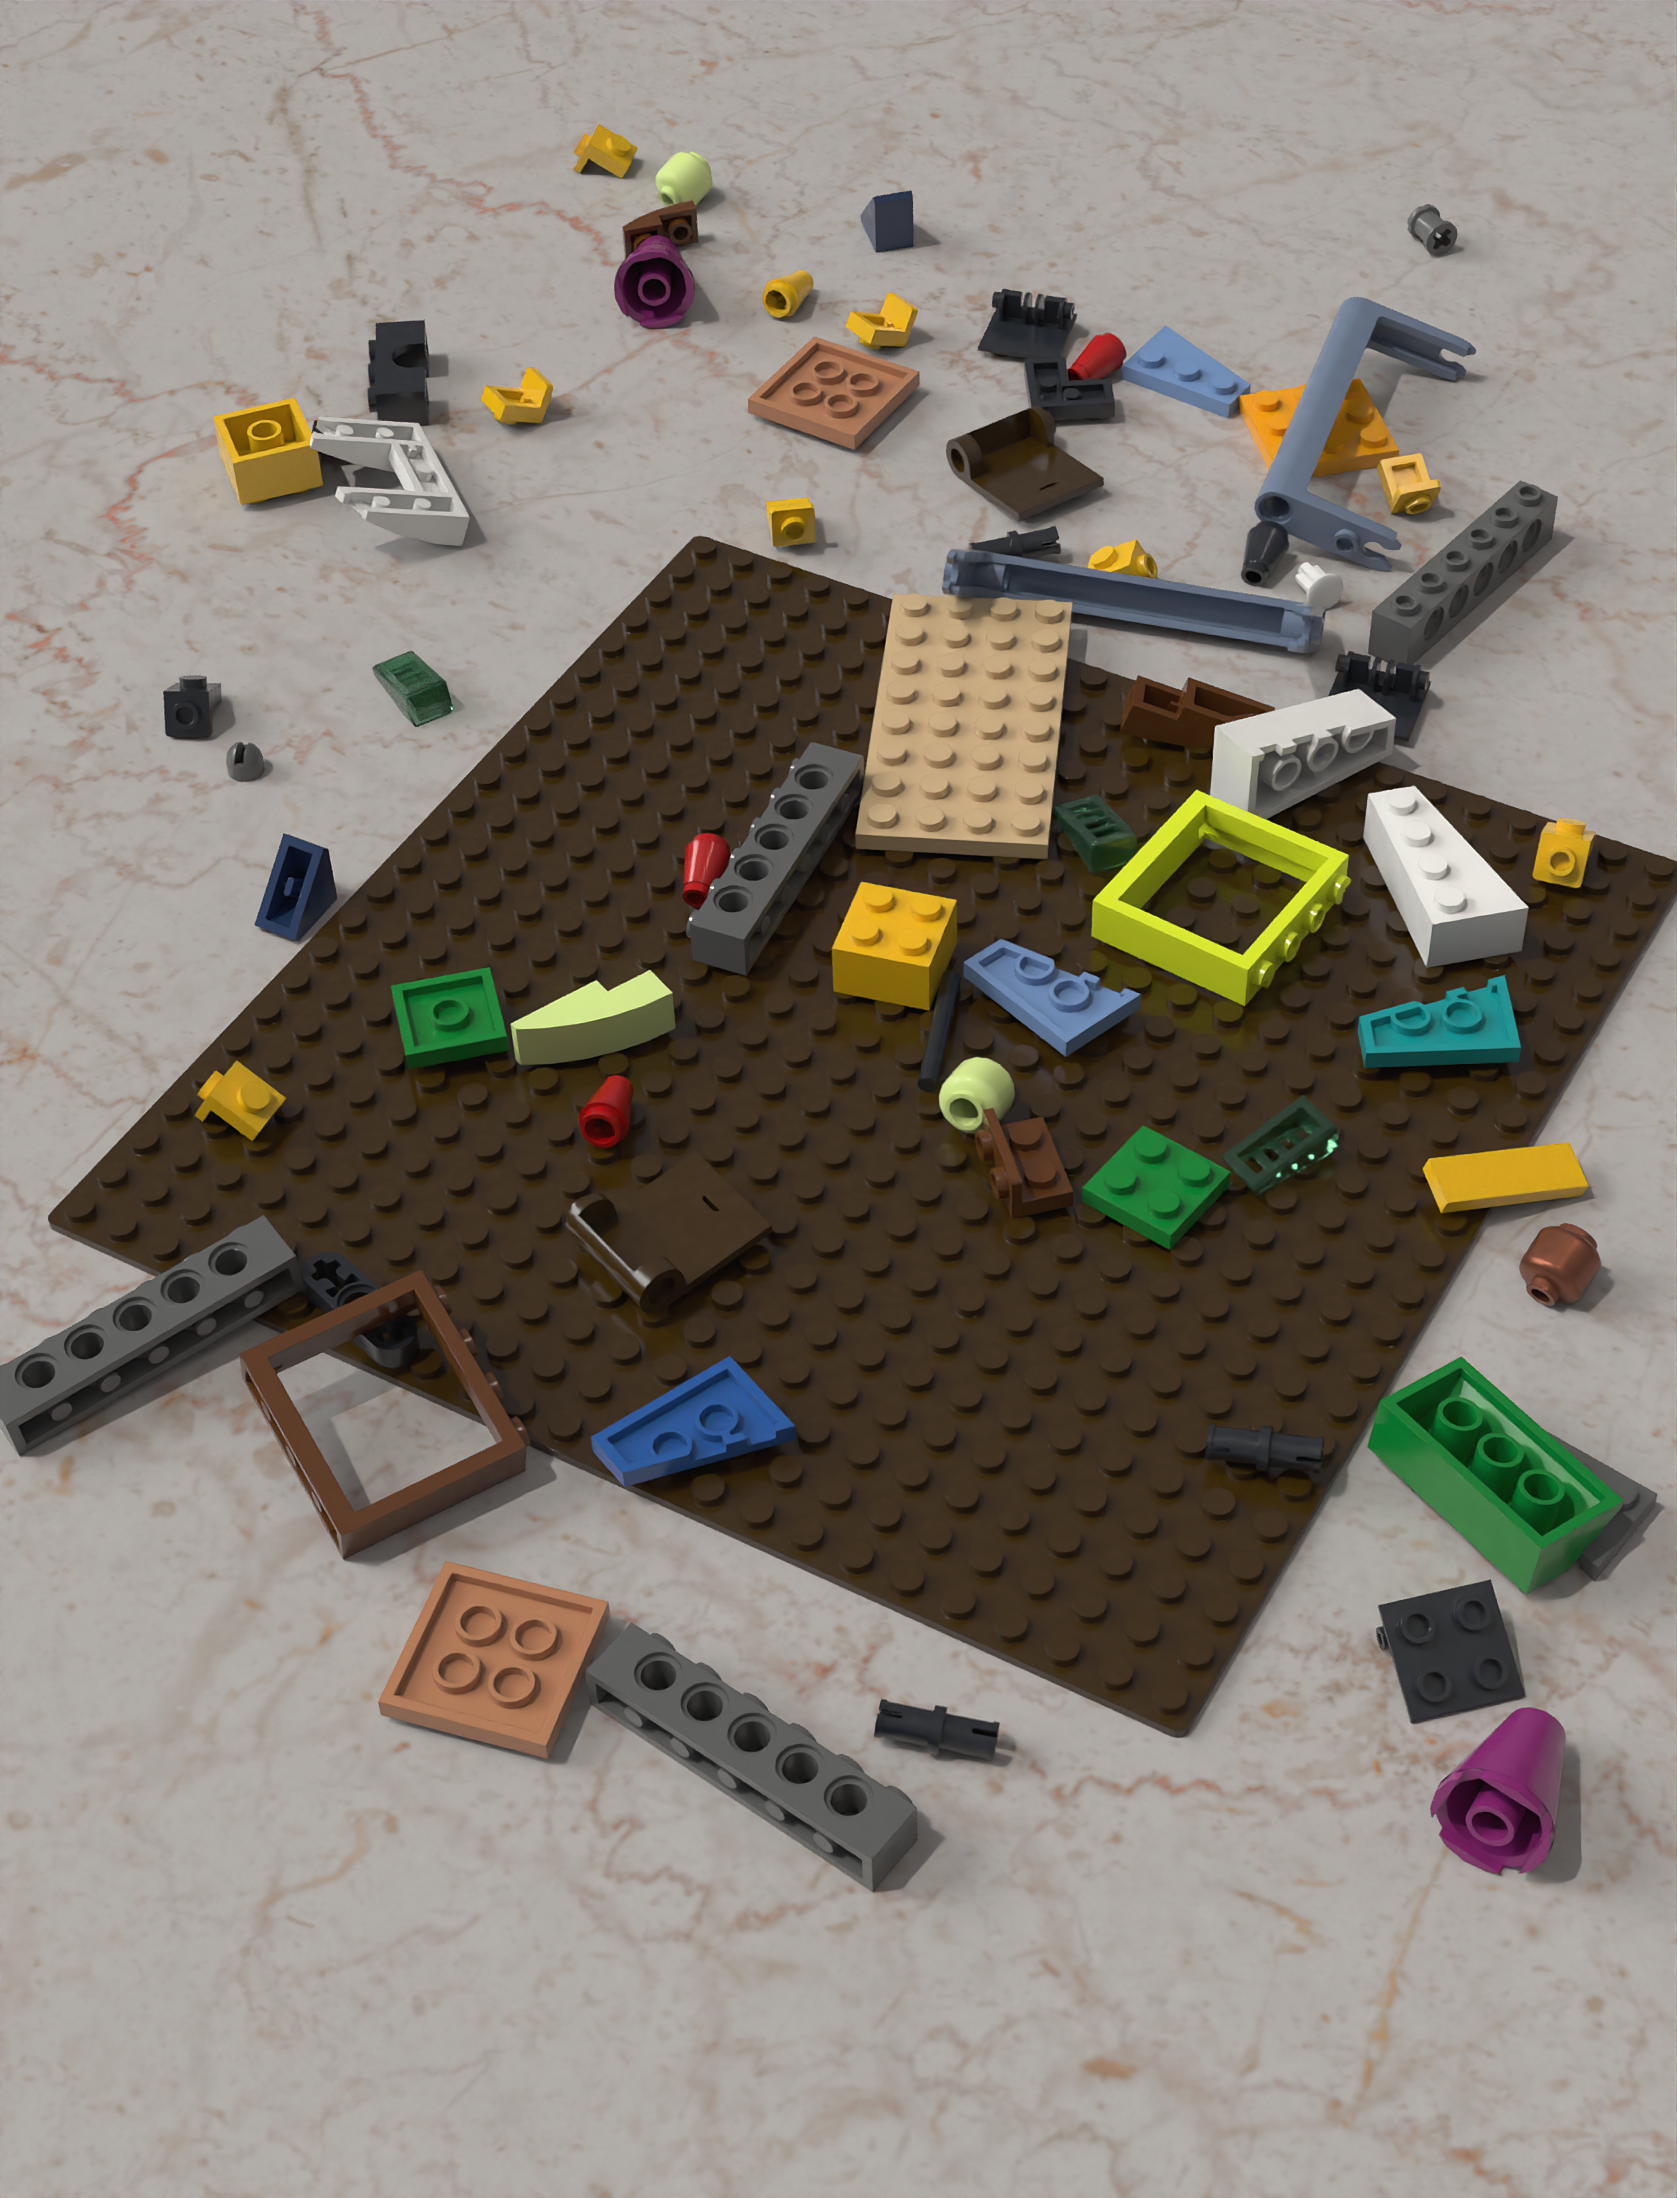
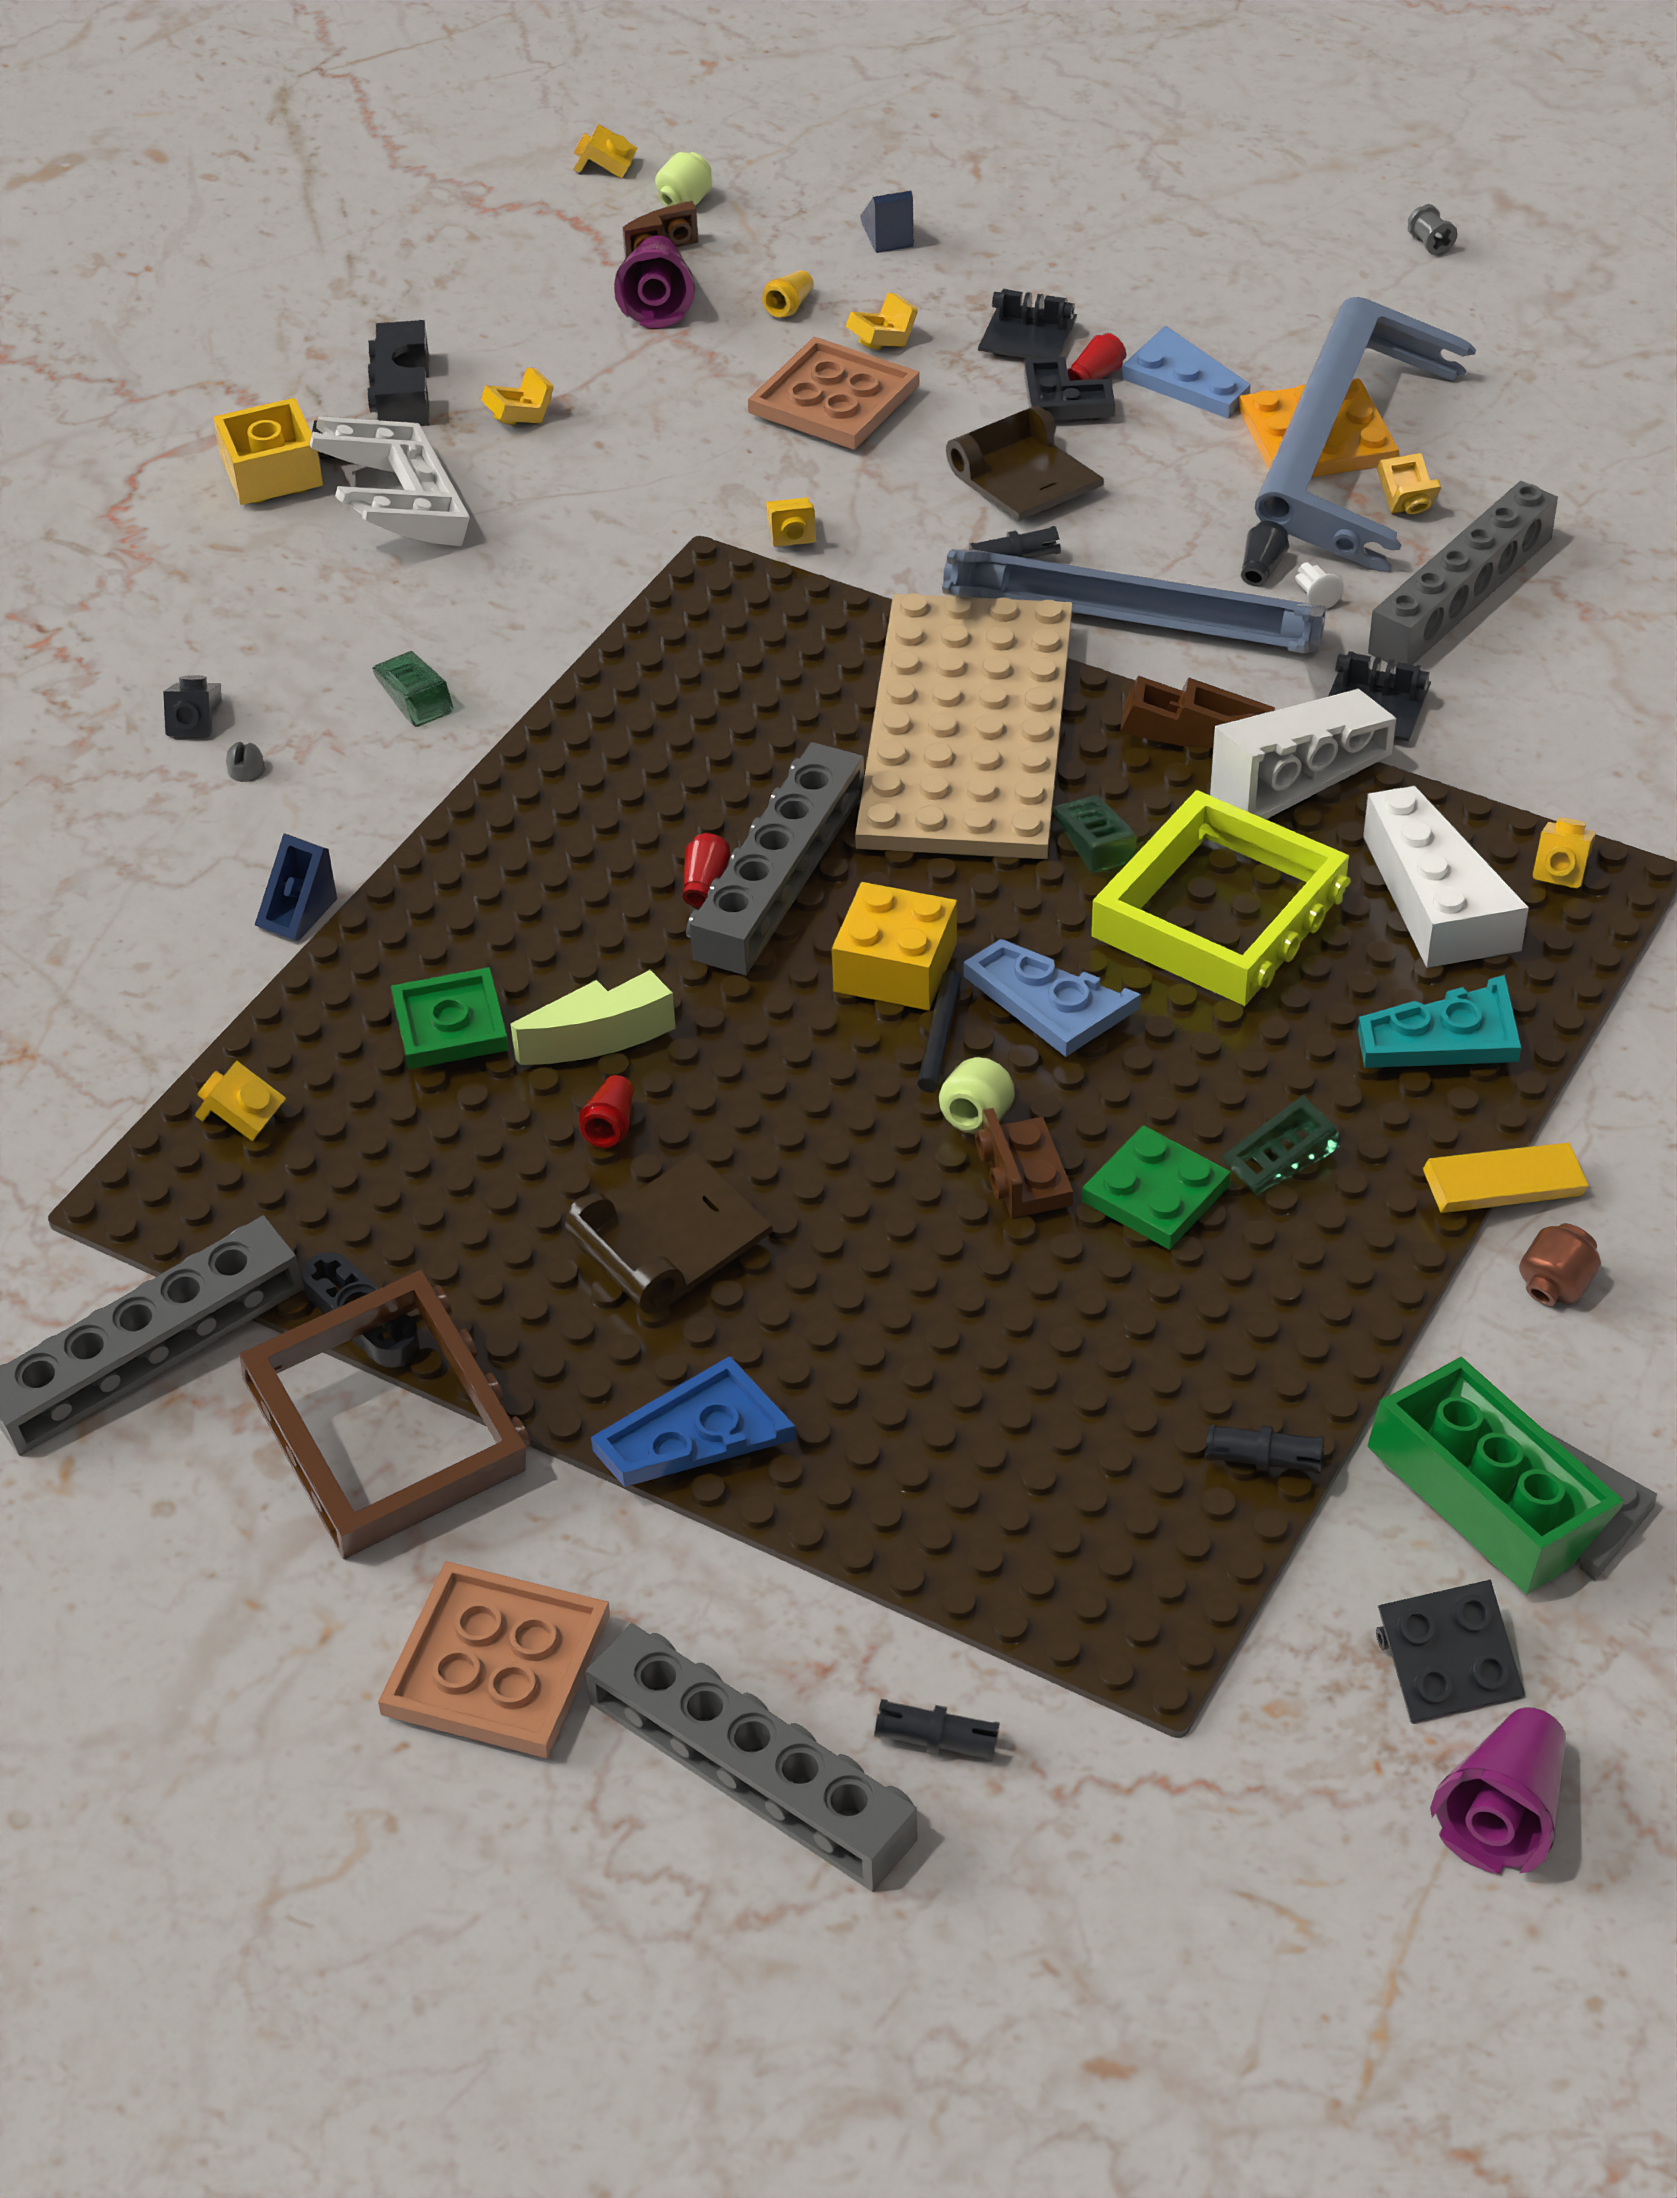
yellow bracket [1087,539,1158,579] -> none

